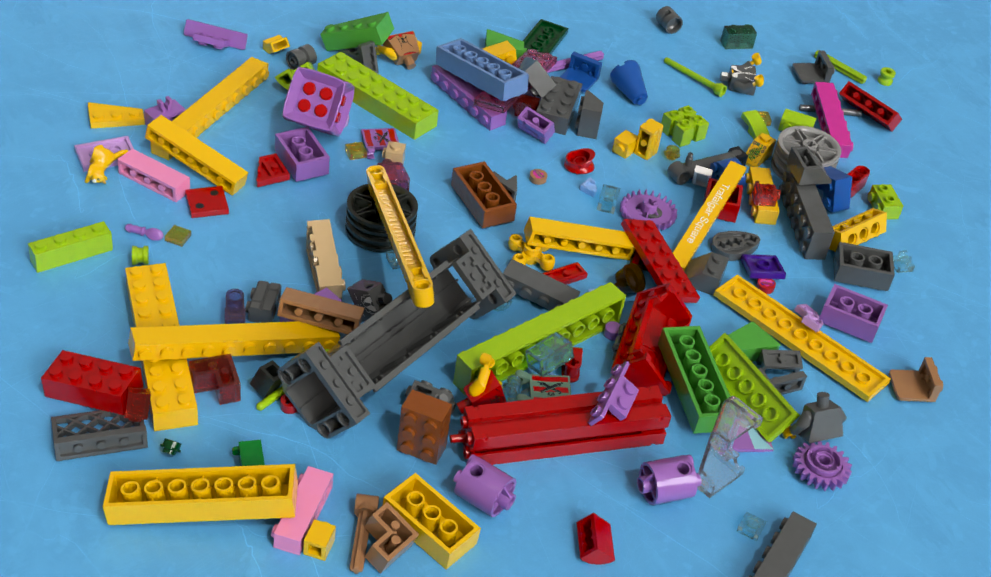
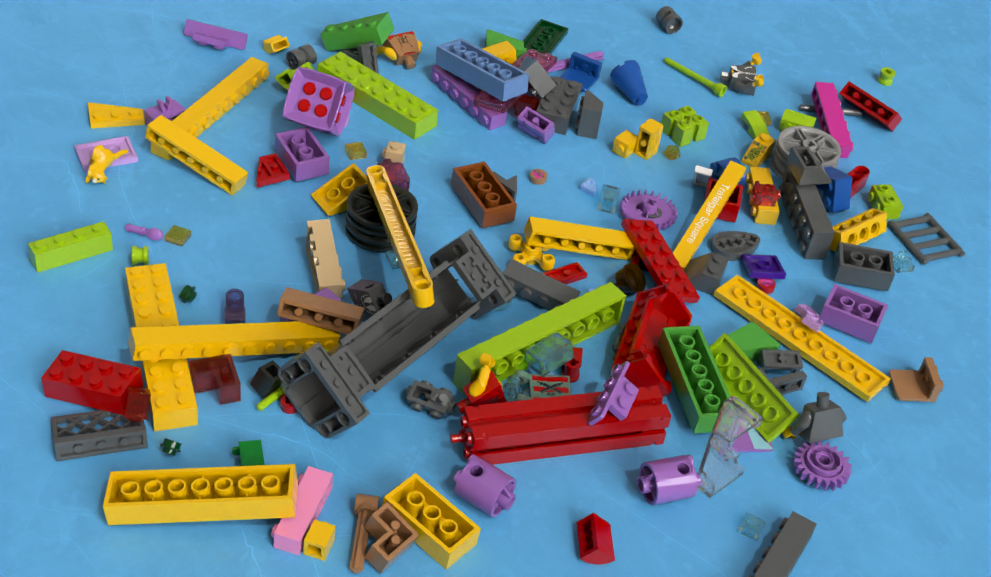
bright pink brick [118,149,190,202] -> none
red tile [185,186,229,218] -> none
dark grey brick [246,281,281,323] -> none
flag [361,128,399,159] -> none
dark orange brick [397,389,452,465] -> none
red piece [564,148,595,174] -> none
medium lavender piece [604,321,621,341] -> none
dark grey piece [667,146,748,185] -> none
clear green brick [720,24,757,49] -> none
dark grey bracket [792,50,835,84] -> none
lime axle [814,50,867,84] -> none
none -> dark green plate [179,285,197,303]
none -> yellow slope [310,163,368,216]
none -> dark grey bar [887,213,965,265]

